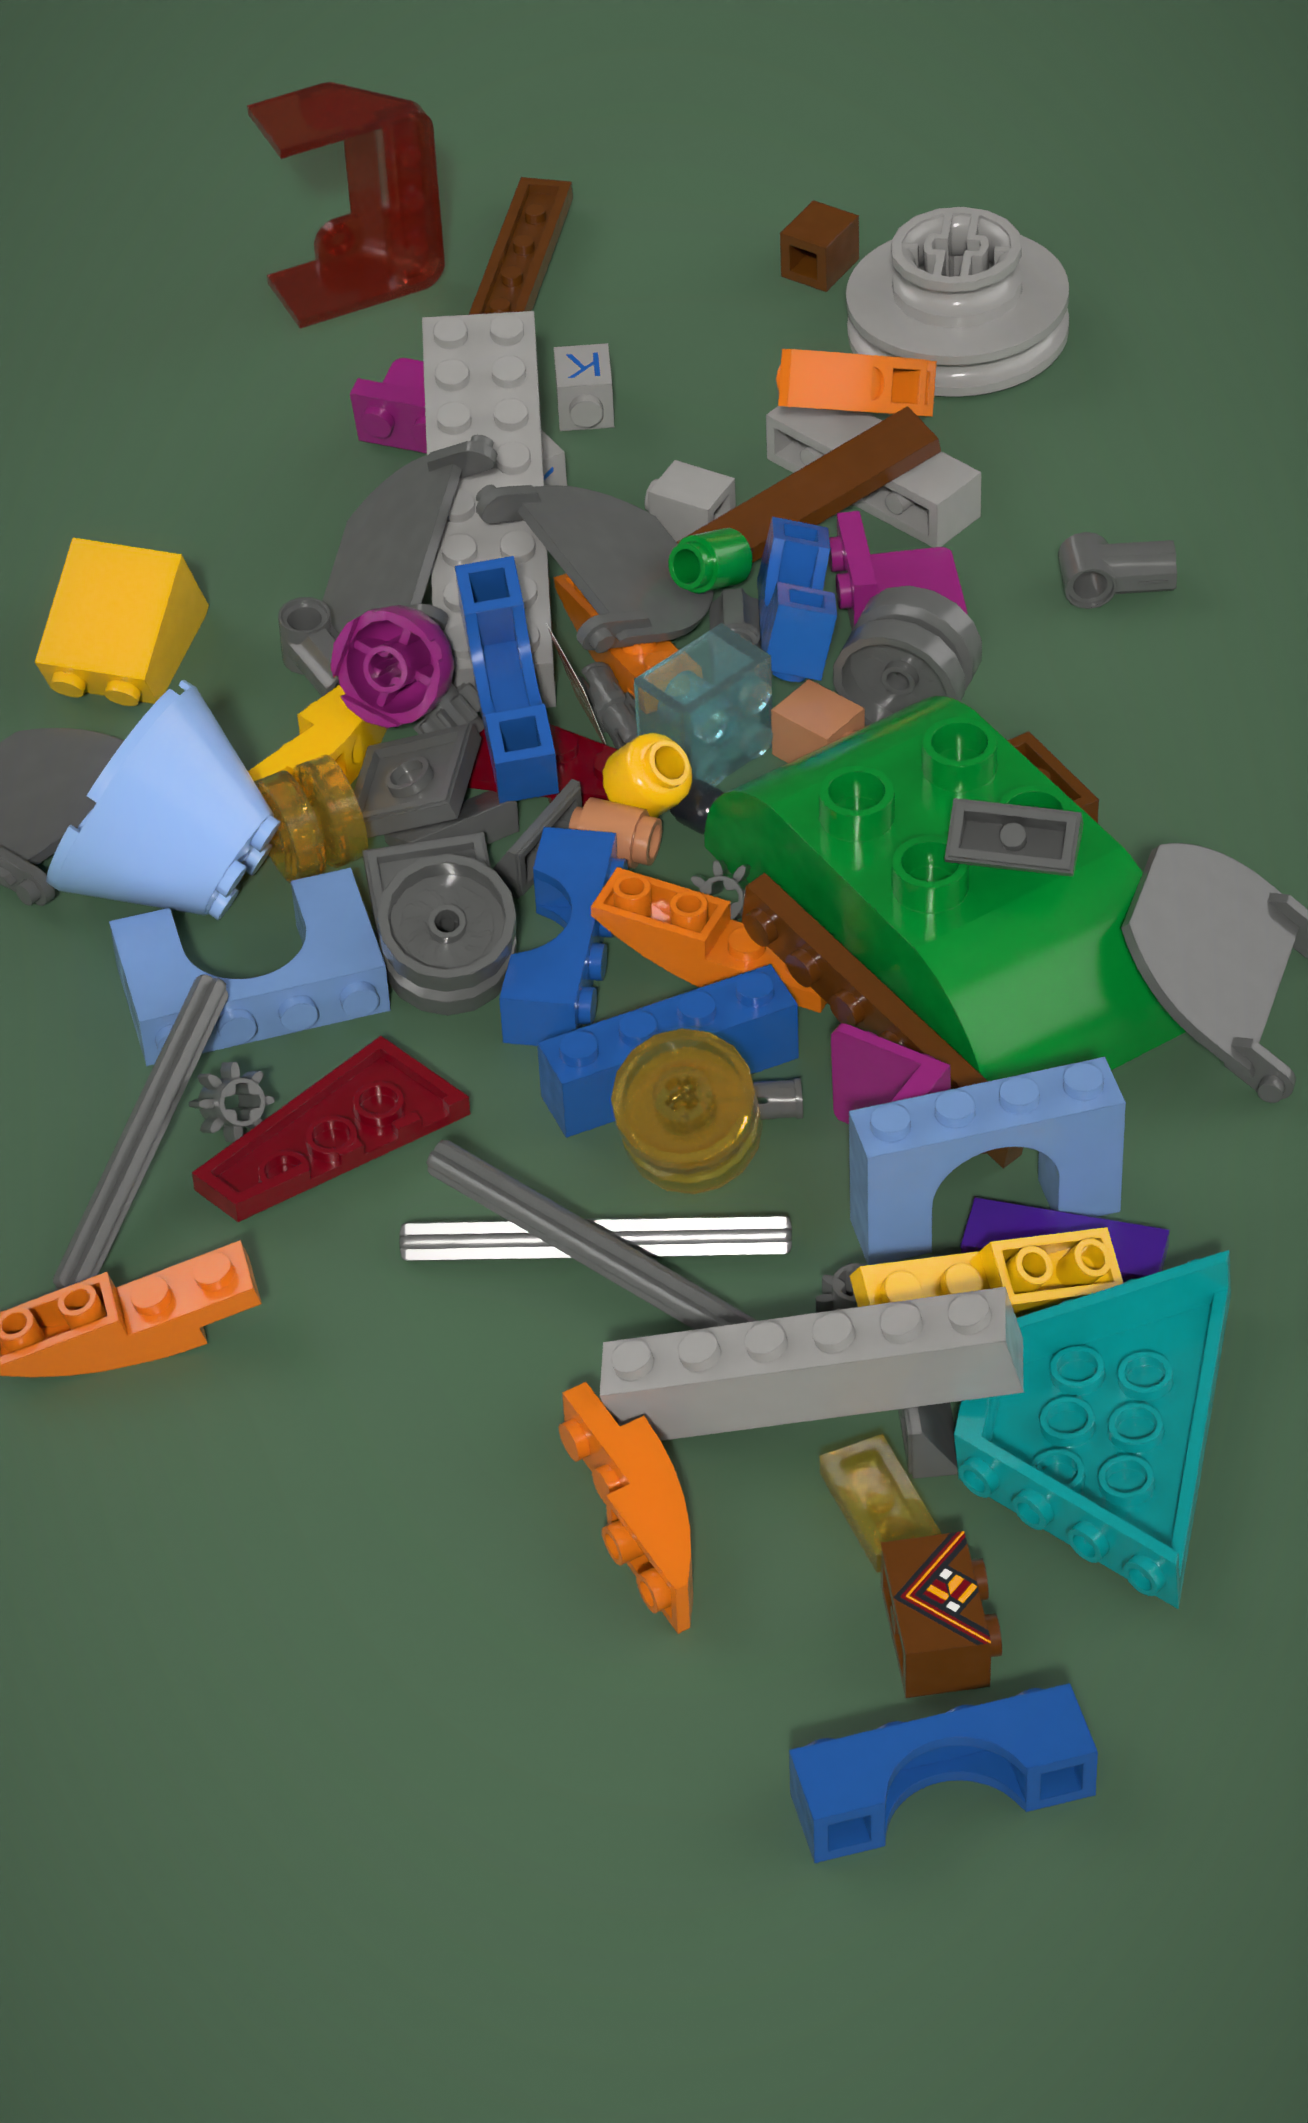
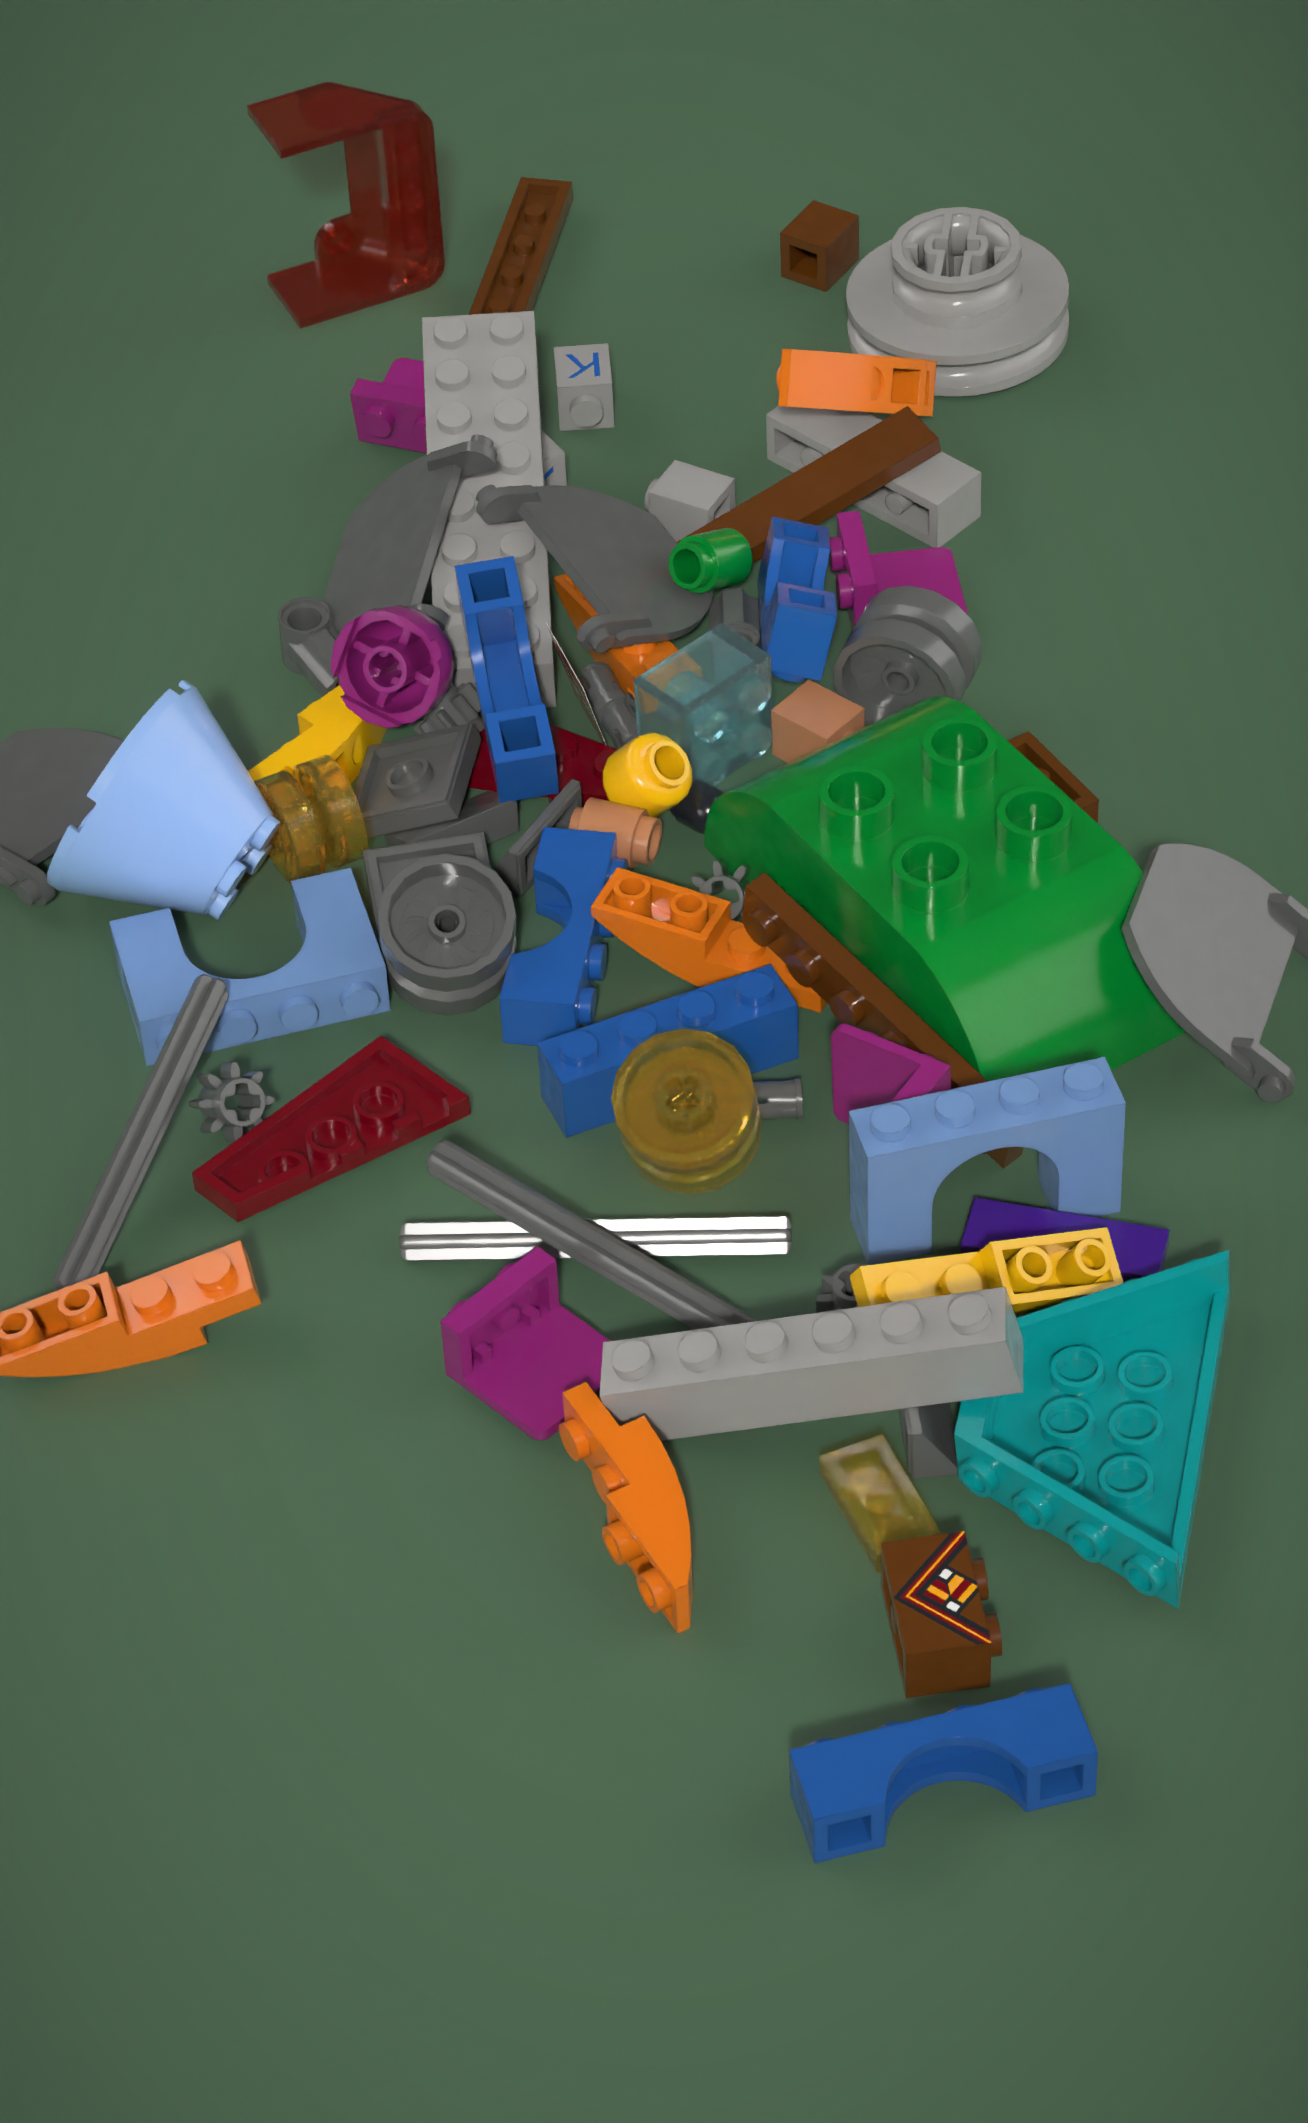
yellow slope [35,538,209,706] -> none
dark grey slope [945,798,1083,877] -> none
dark grey piece [1058,532,1177,609] -> none
none -> magenta bracket [440,1246,610,1440]

